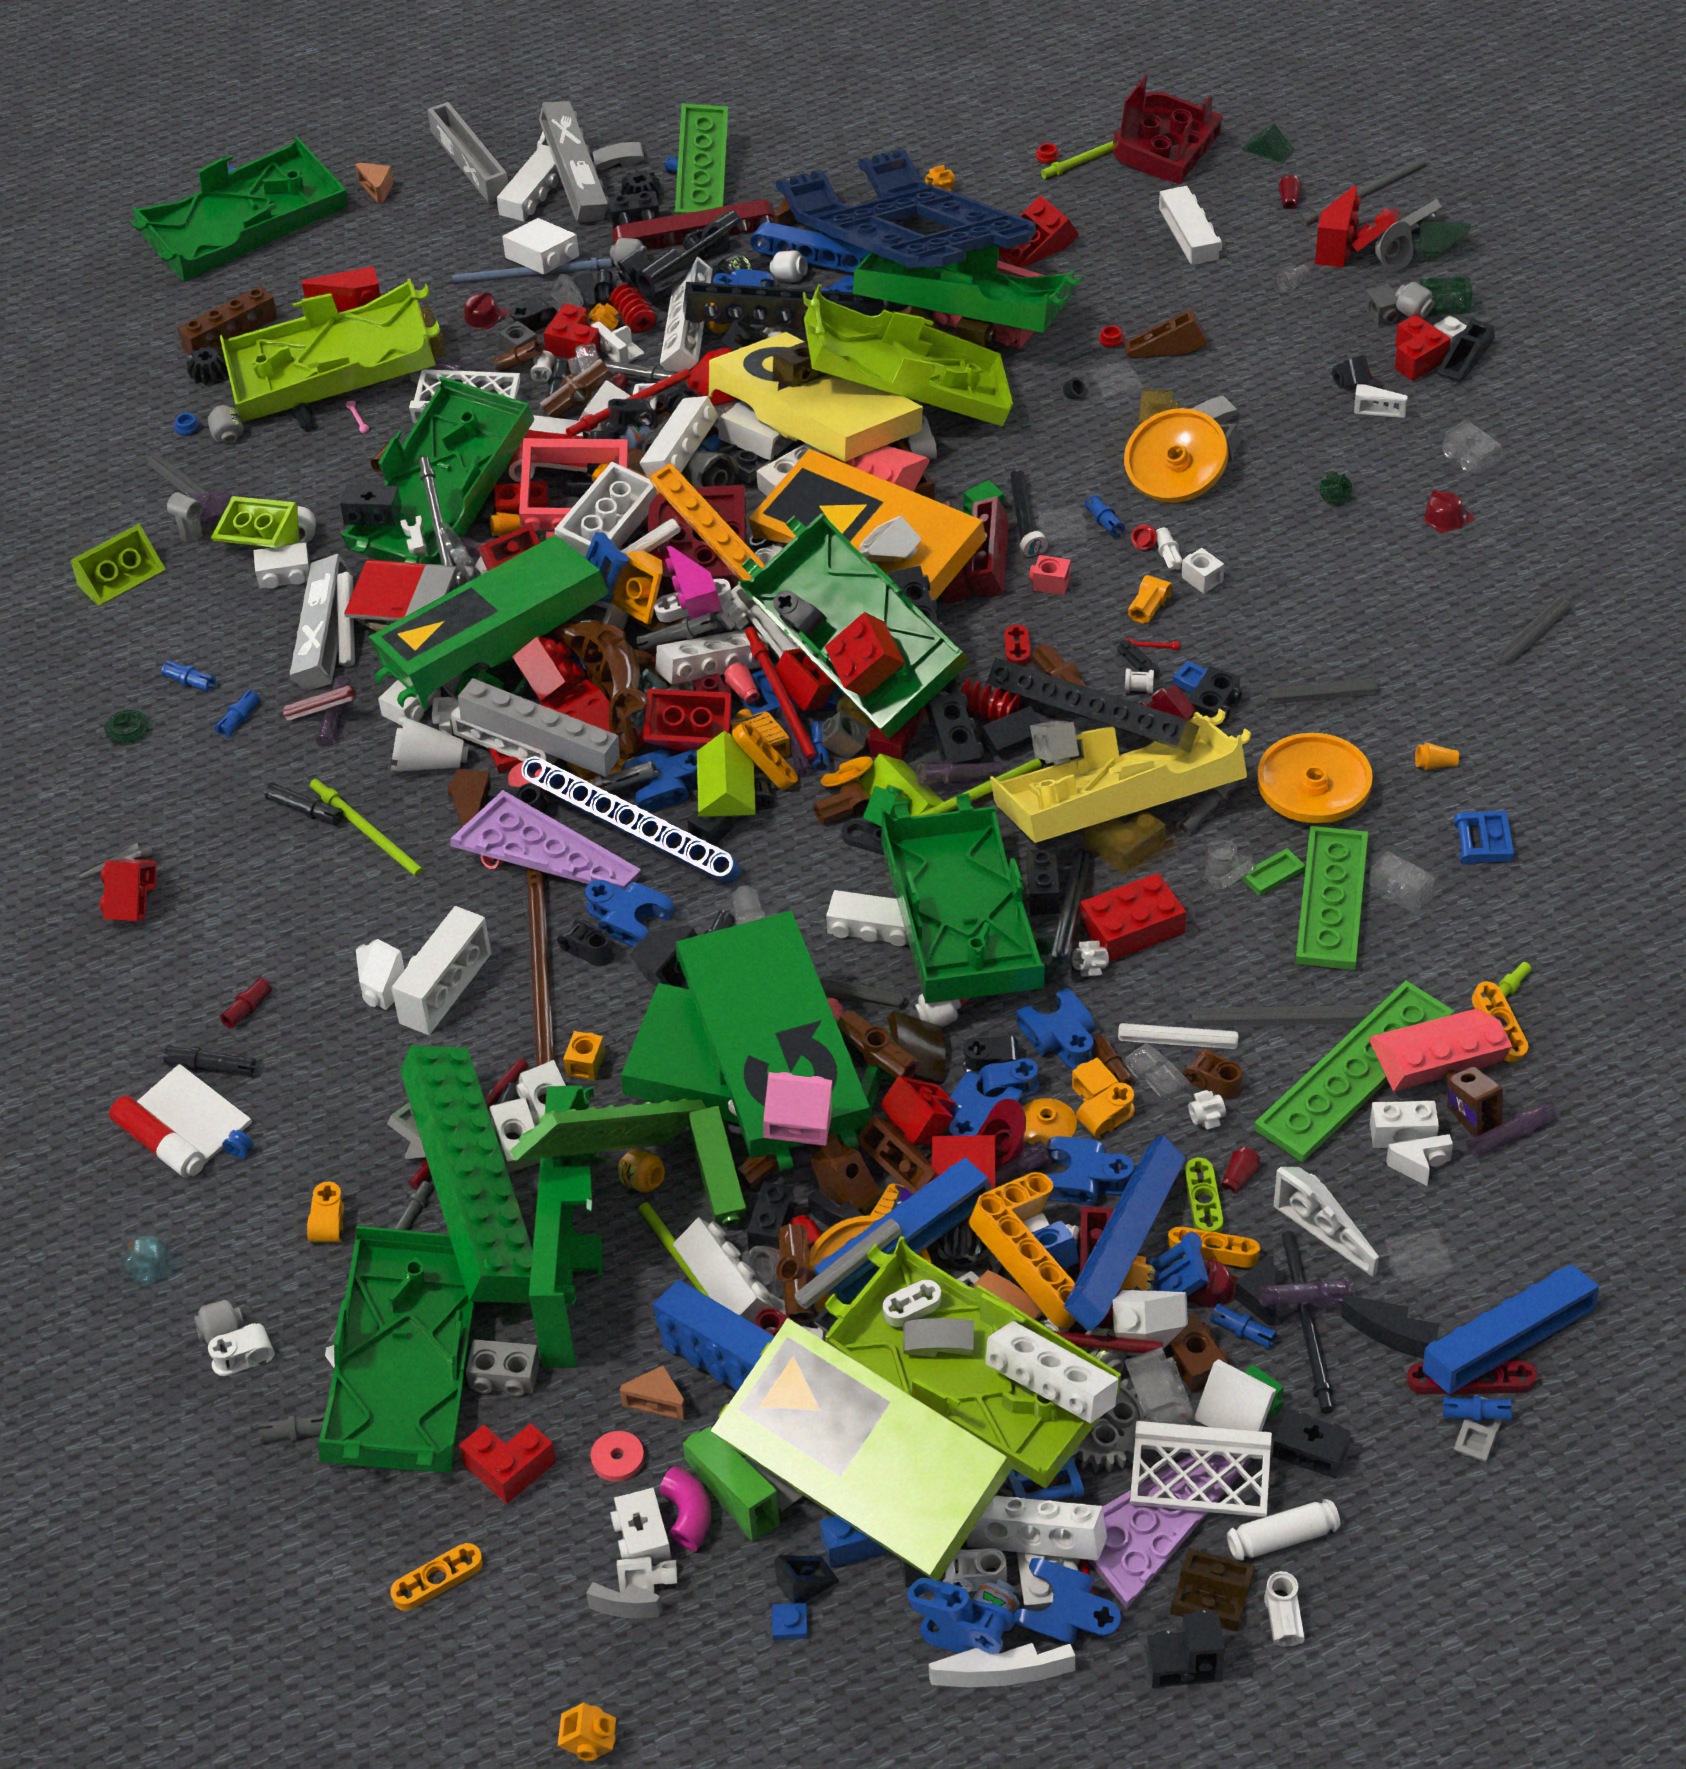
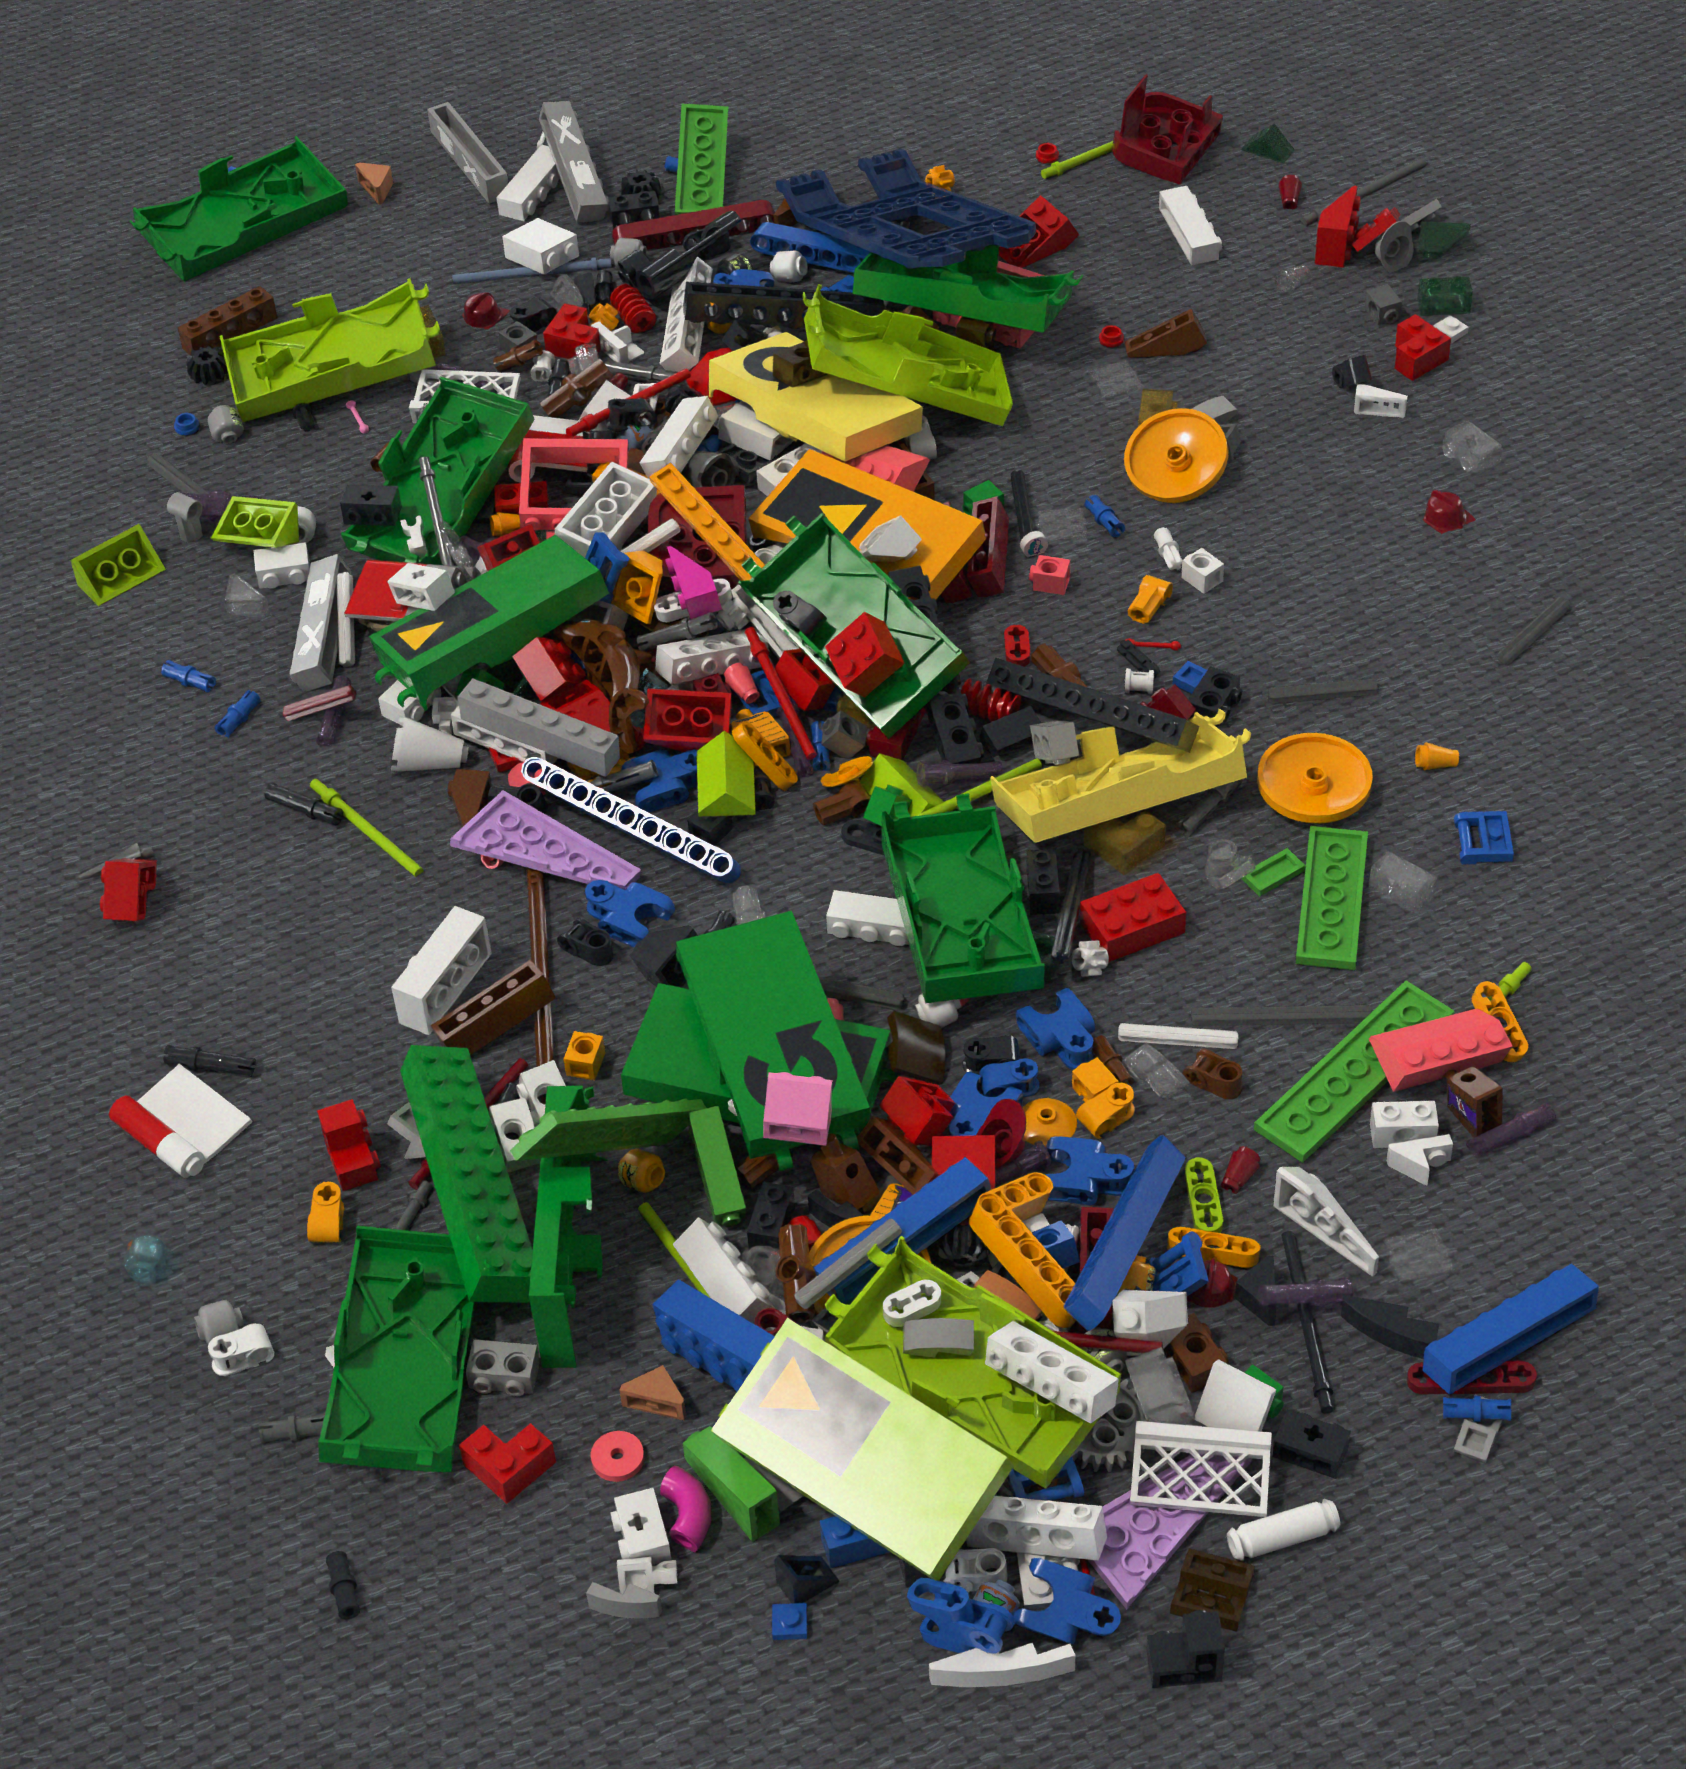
clear green gear [104,710,149,745] -> none
dark red pin [220,978,272,1029] -> none
blue bush [222,1130,254,1159] -> none
red slope [301,266,381,313] -> none
white slope [356,939,405,1010] -> none
light orange beam [390,1543,483,1611] -> none
light orange brick [557,1703,616,1761] -> none
light grey slope [593,142,645,170] -> none
reddish brown piece [837,1010,919,1079] -> none
black hinge [1063,377,1085,399] -> none
red plate [1131,524,1157,551] -> none
white gear [1188,1090,1226,1130] -> none
blue pin [1210,1303,1278,1350] -> none
white piece [1264,1571,1304,1647] -> none
clear green gear [1319,472,1352,505] -> none
light grey head [1395,282,1434,318] -> none
black slope [1437,318,1495,382] -> none
none -> clear slope [225,573,270,618]
none -> red brick [317,1099,381,1191]
none -> black pin [326,1551,360,1620]
none -> white brick [387,563,455,611]
none -> reddish brown brick [431,959,556,1055]

